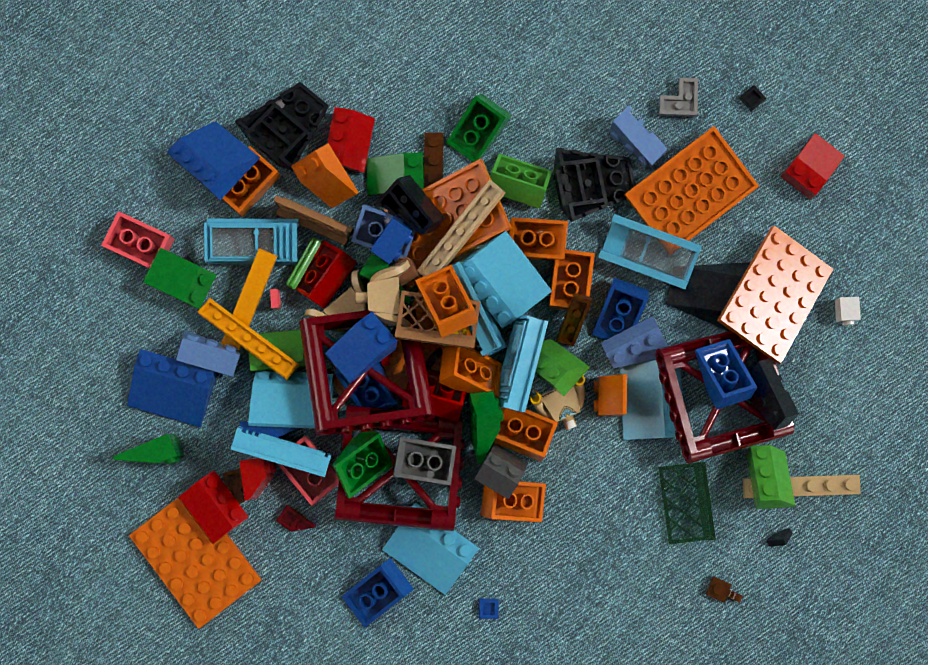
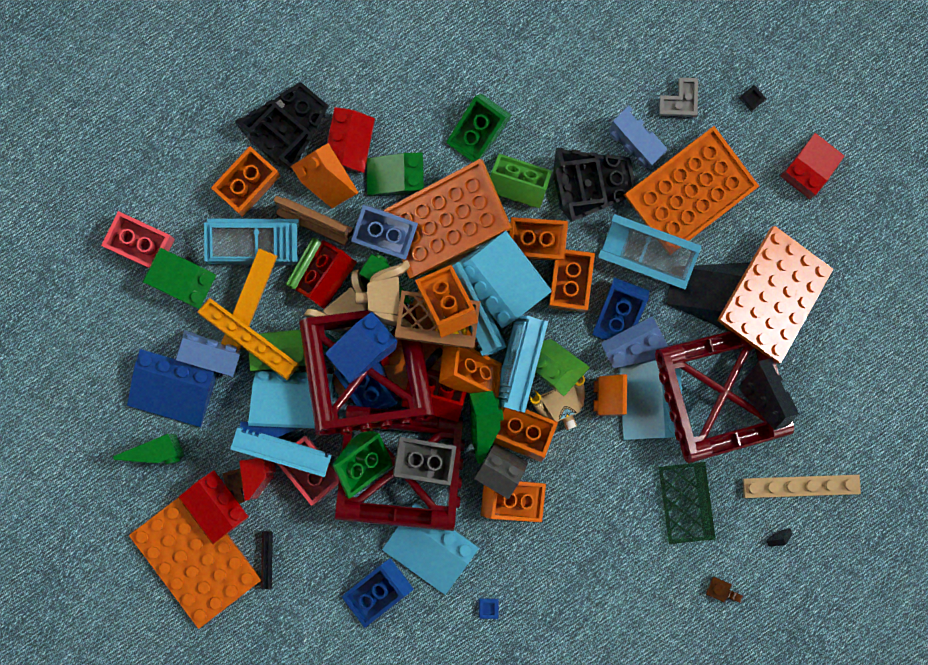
blue slope [167,121,260,200] -> none
coral tile [270,289,281,310] -> none
dark red tile [276,504,316,532] -> none
blue brick [370,216,413,264] -> none
black wedge [375,175,446,235] -> none
nougat brick [392,257,422,289] -> none
tan plate [417,180,506,277] -> none
reddish brown plate [424,133,443,188] -> none
reddish brown tile [556,293,592,346] -> none
blue slope [695,339,757,410] -> none
bright green slope [746,445,796,509] -> none
white brick [835,297,861,326] -> none
none -> black axle [261,531,273,589]

